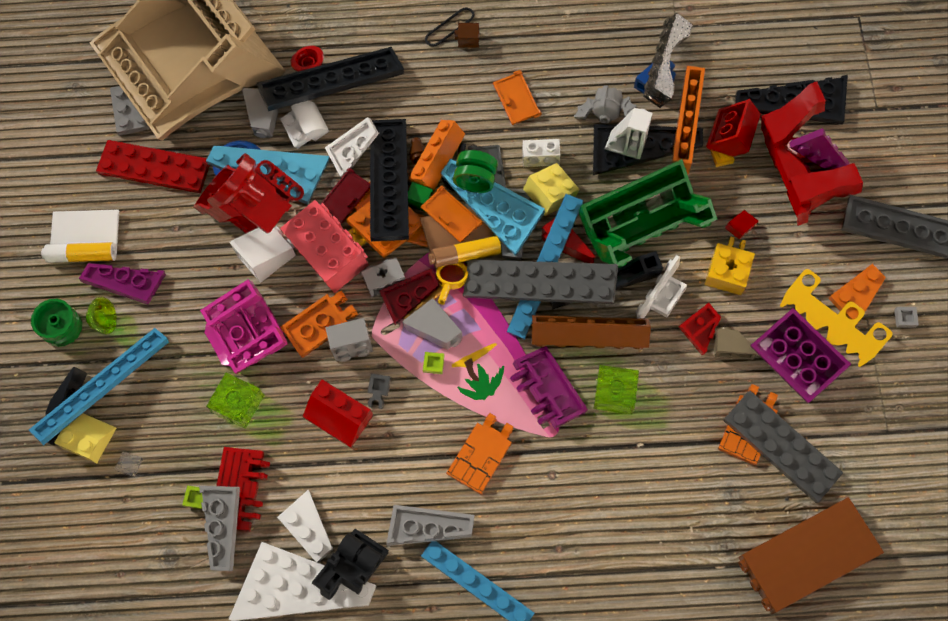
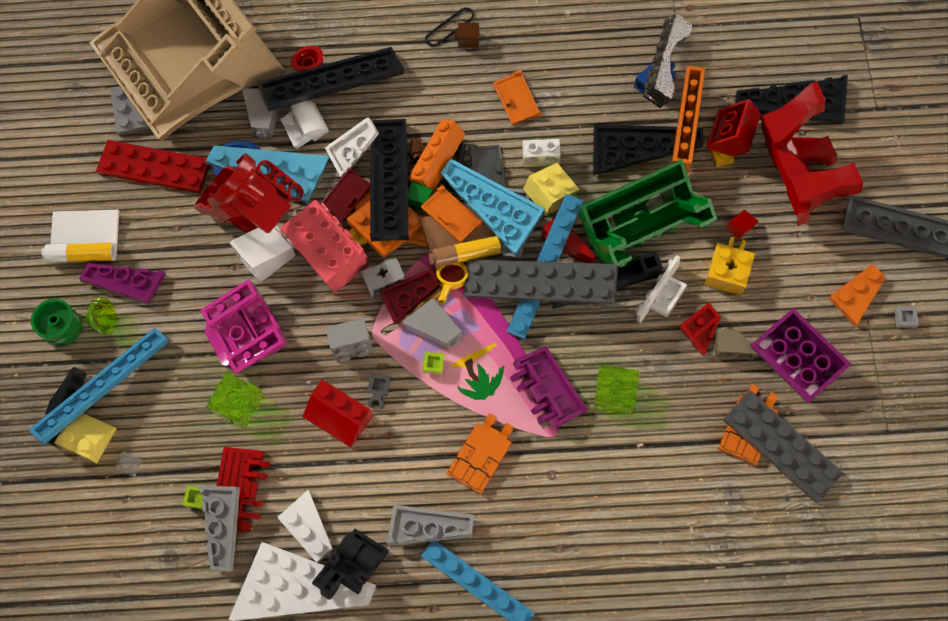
orange tile [281,291,358,358] -> none
green wheel [453,150,498,193] -> none
dark orange brick [532,315,651,350] -> none
light grey helmet [574,85,637,123] -> none
white wedge [605,108,653,159] -> none
dark orange brick [738,497,884,614] -> none
yellow piece [780,269,893,367] -> none
magenta wing [790,128,849,170] -> none

